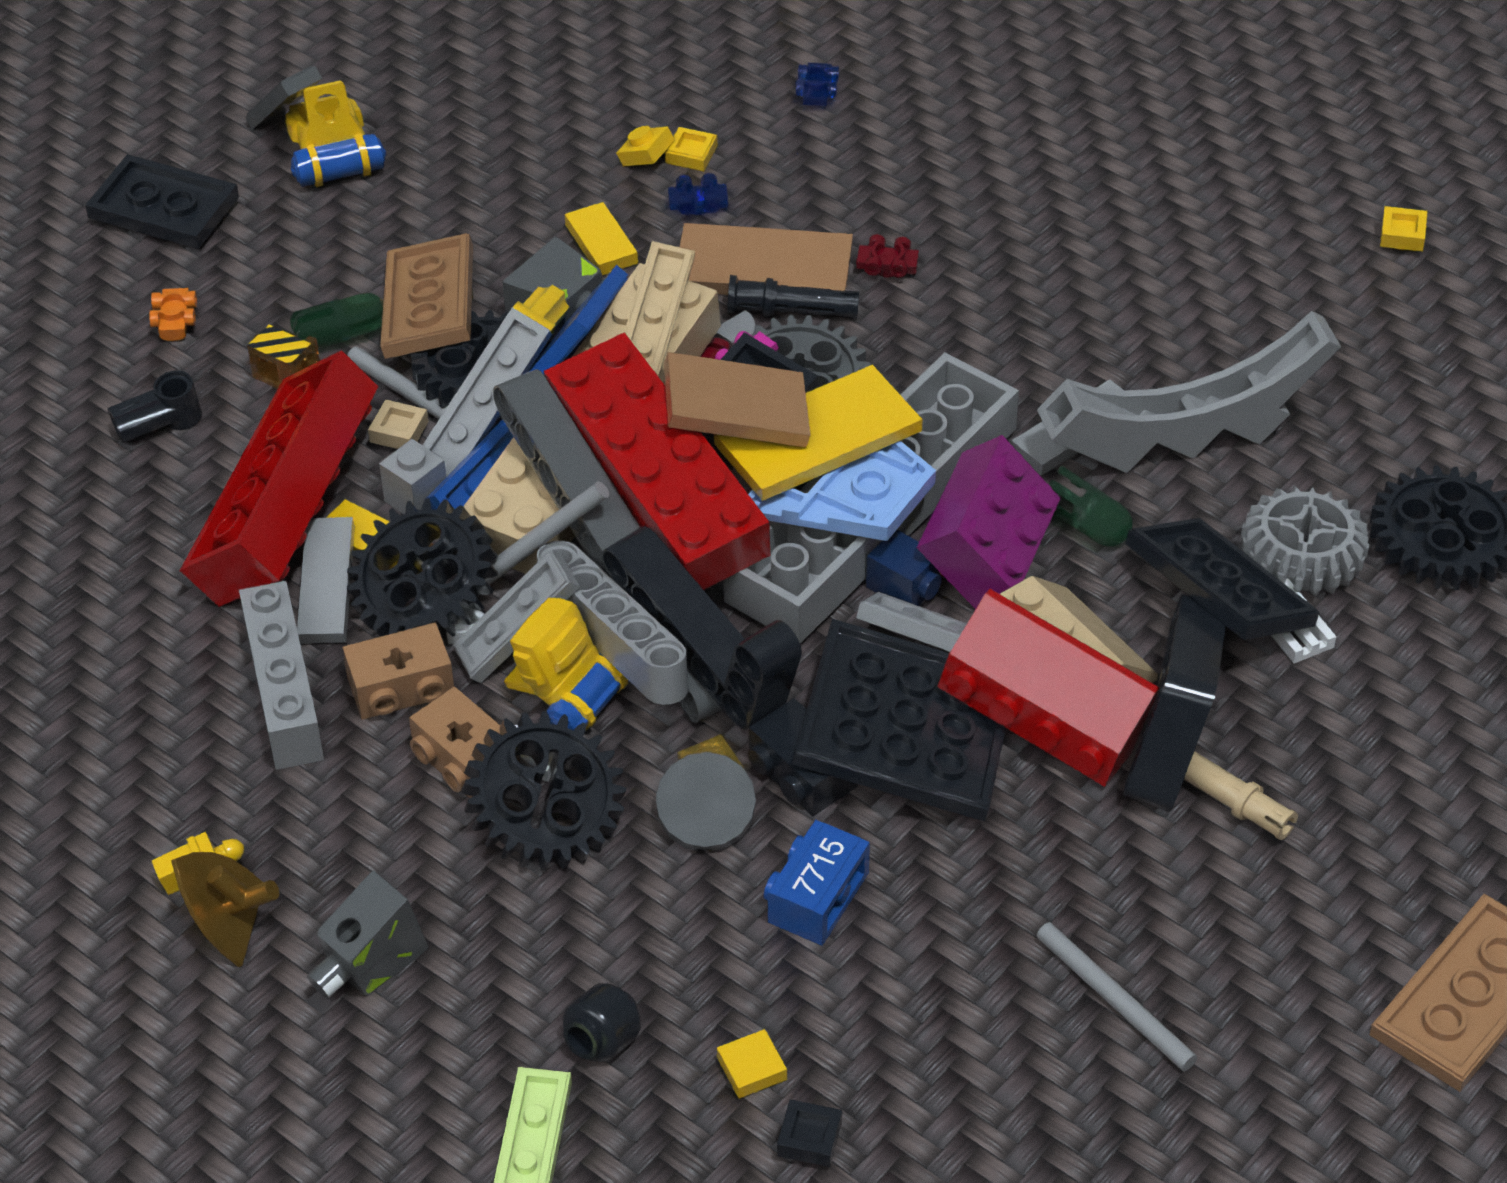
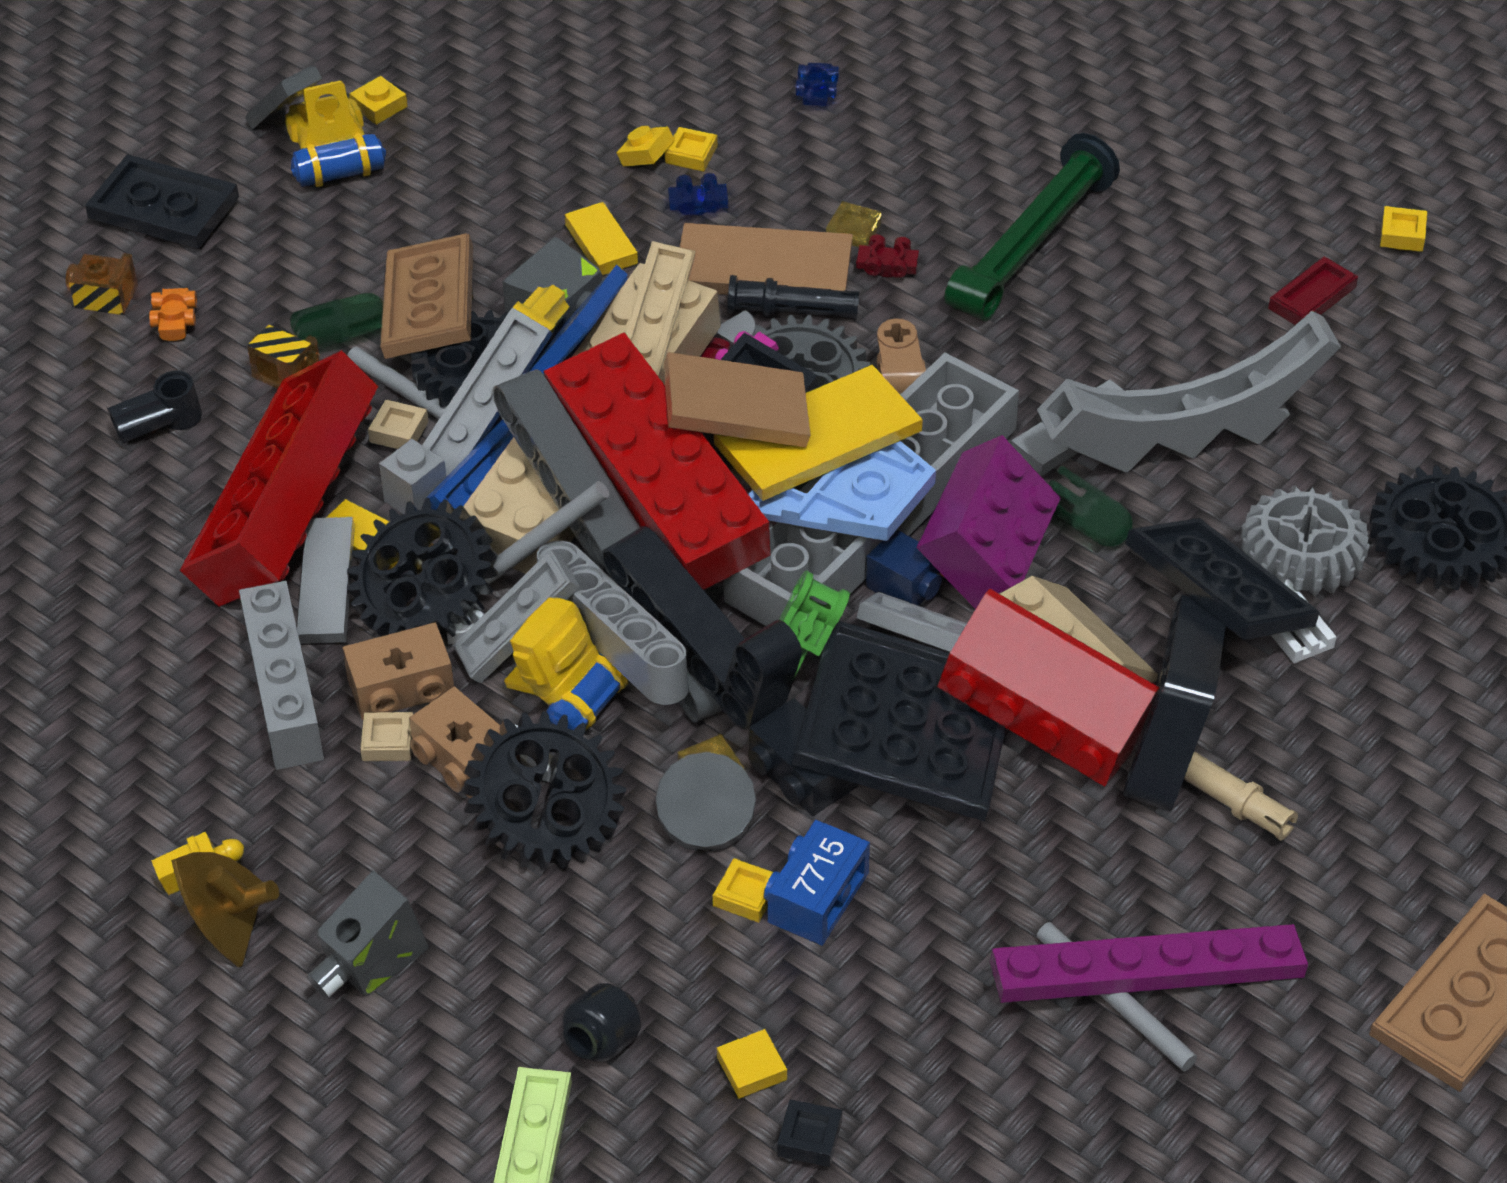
none -> clear orange brick [66,253,138,315]
none -> yellow plate [349,76,408,125]
none -> tan tile [360,712,413,761]
none -> yellow tile [712,858,773,923]
none -> bright green connector [779,570,850,676]
none -> clear yellow tile [826,201,881,247]
none -> medium nougat piece [877,318,926,394]
none -> dark green piece [944,133,1120,322]
none -> magenta plate [990,924,1308,1003]
none -> dark red tile [1268,256,1358,325]

